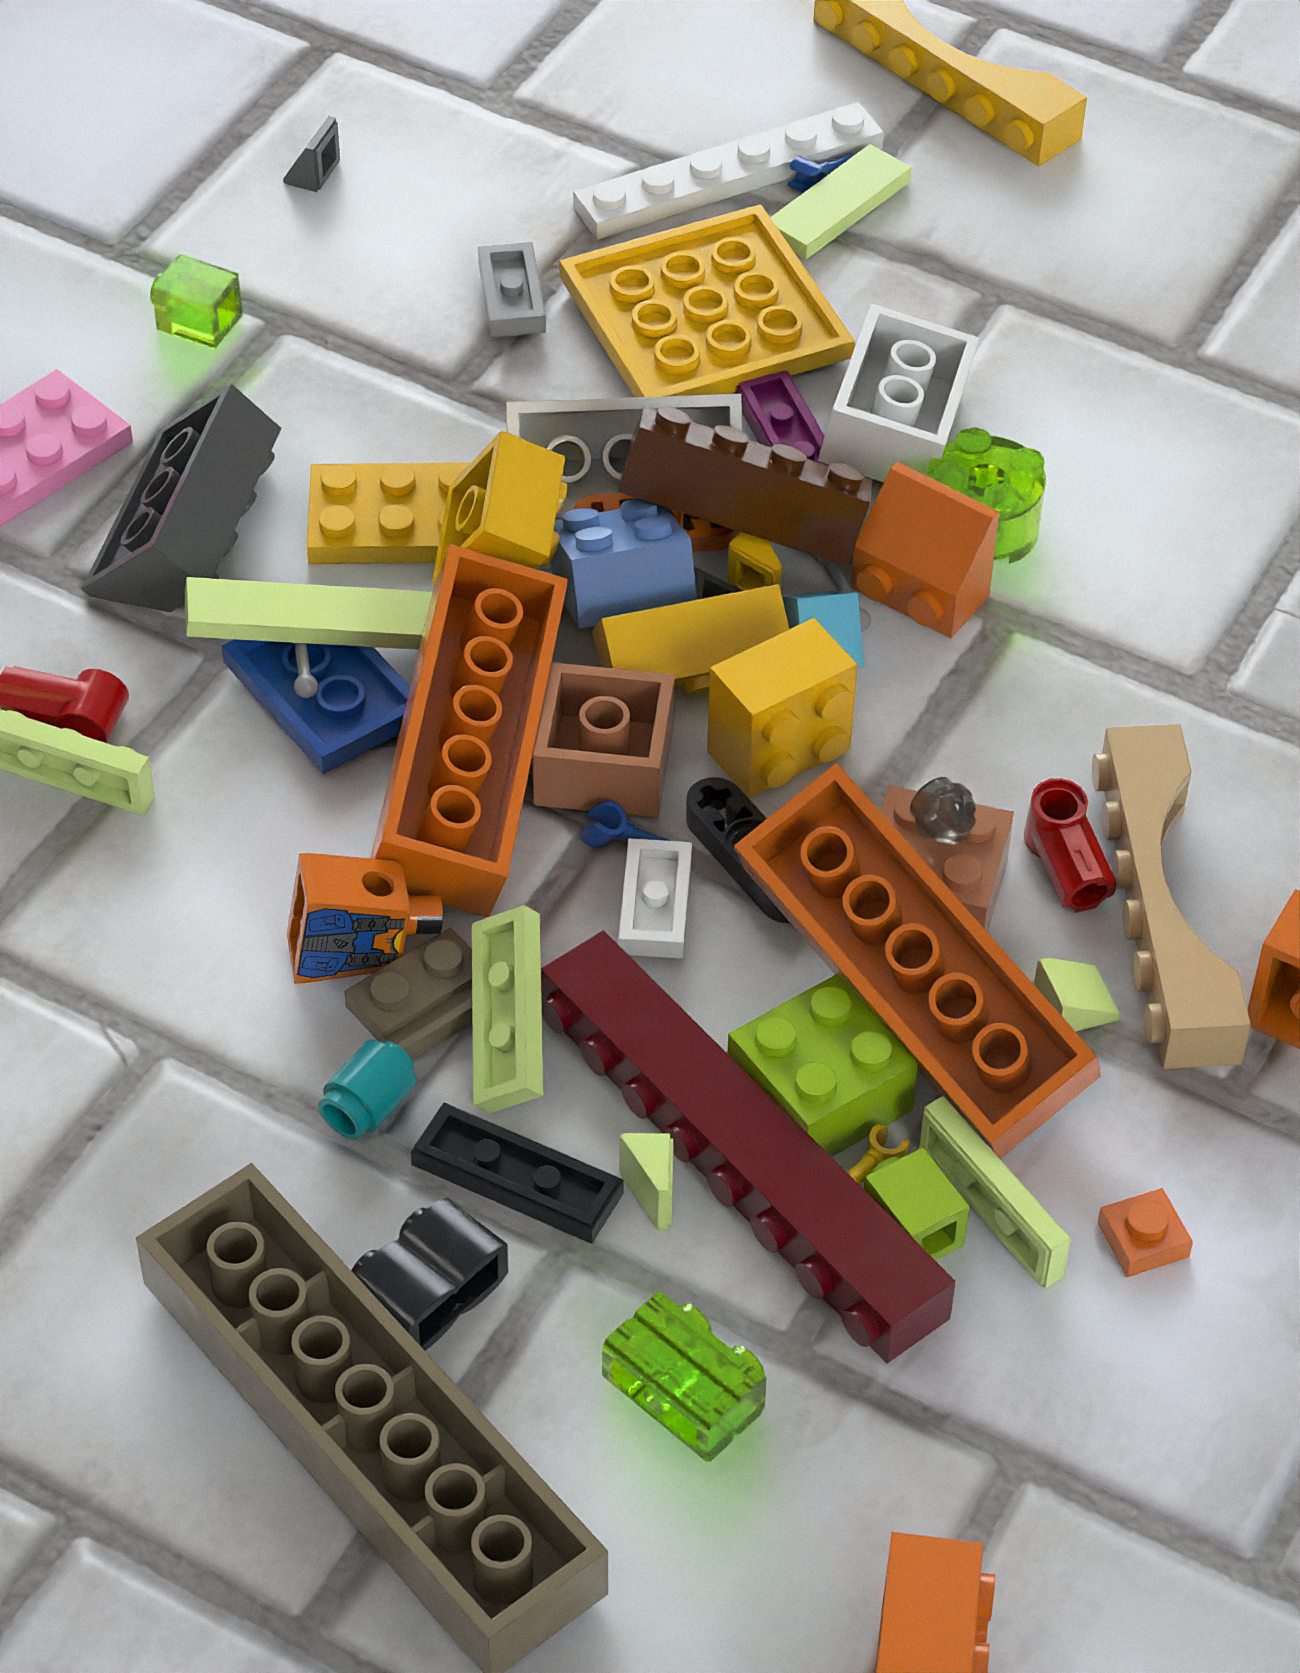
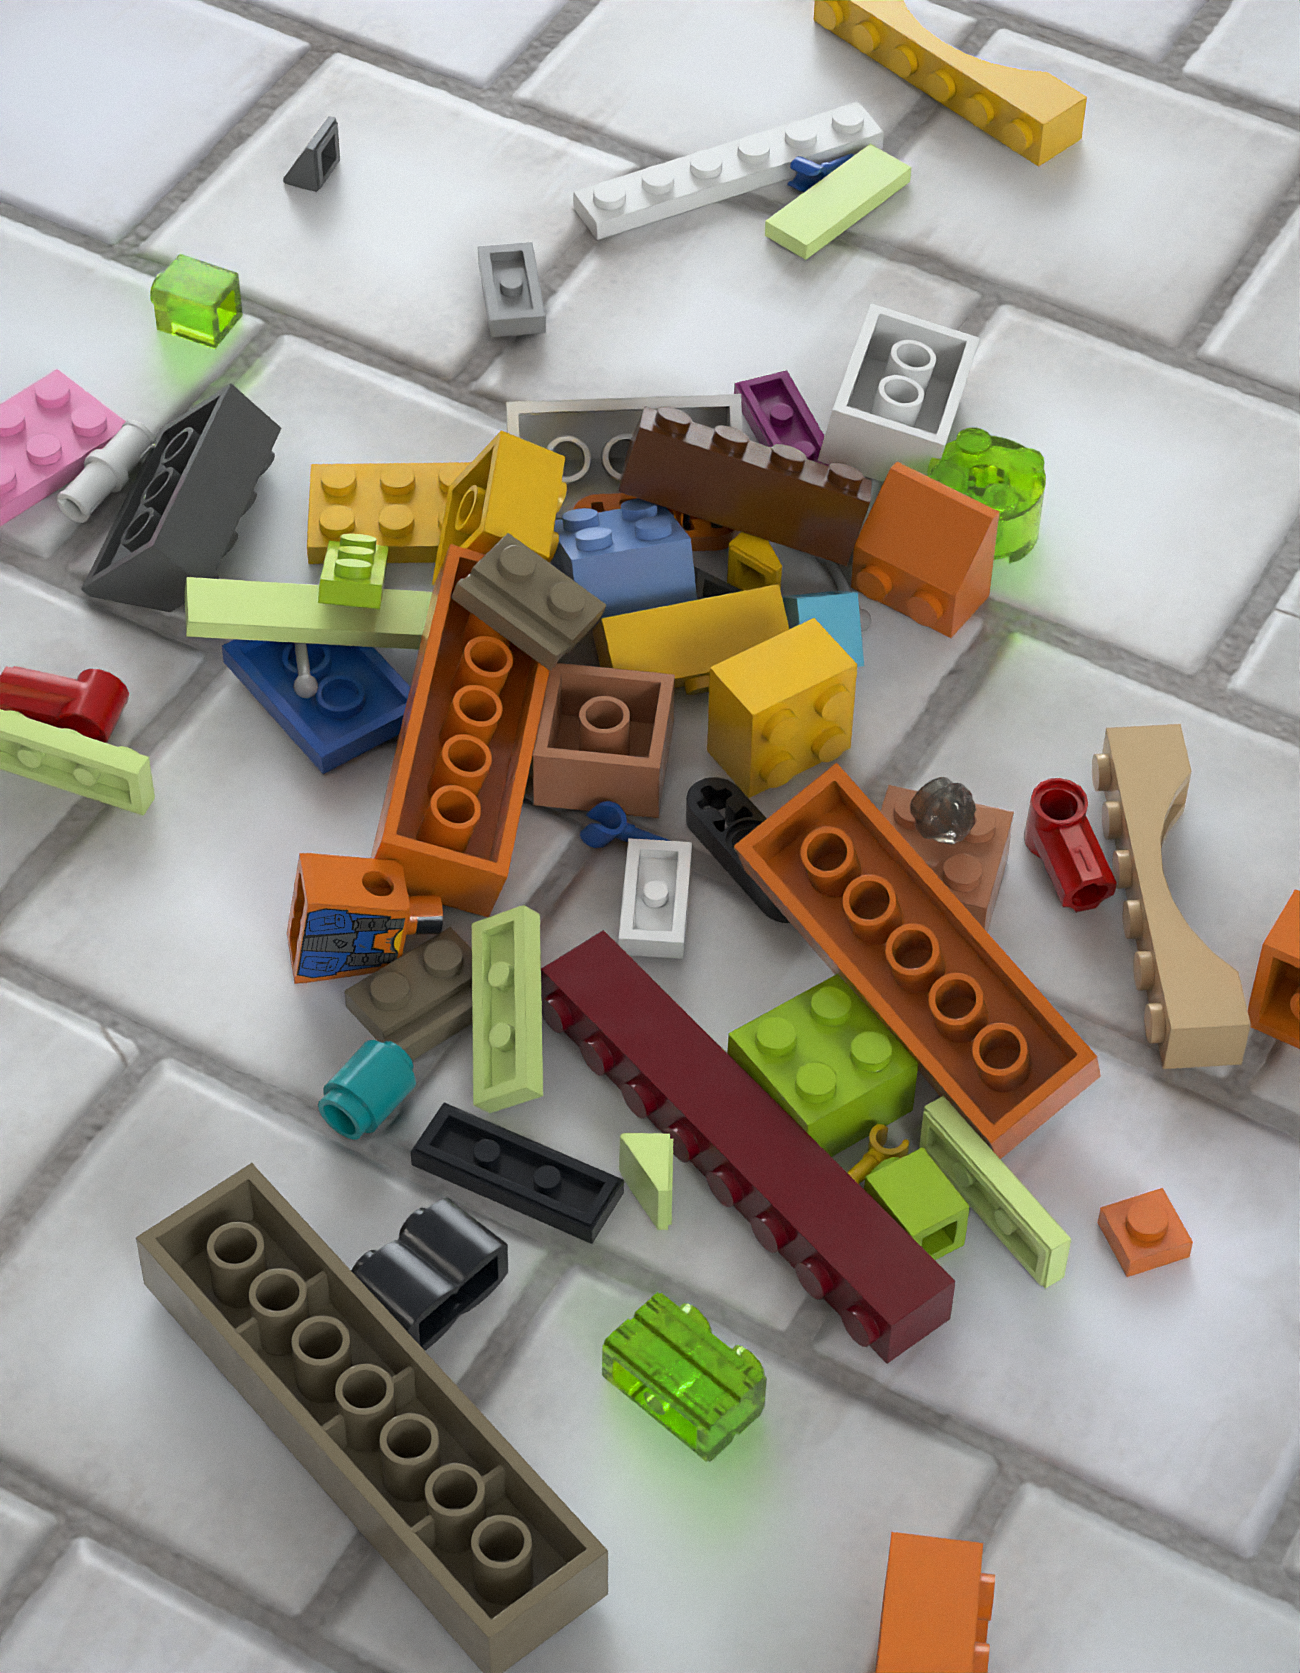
yellow plate [559,204,855,397] -> none
yellowish green slope [1034,958,1120,1032] -> none
none -> white pin [57,419,155,523]
none -> lime plate [318,534,389,609]
none -> dark tan plate [451,533,606,671]

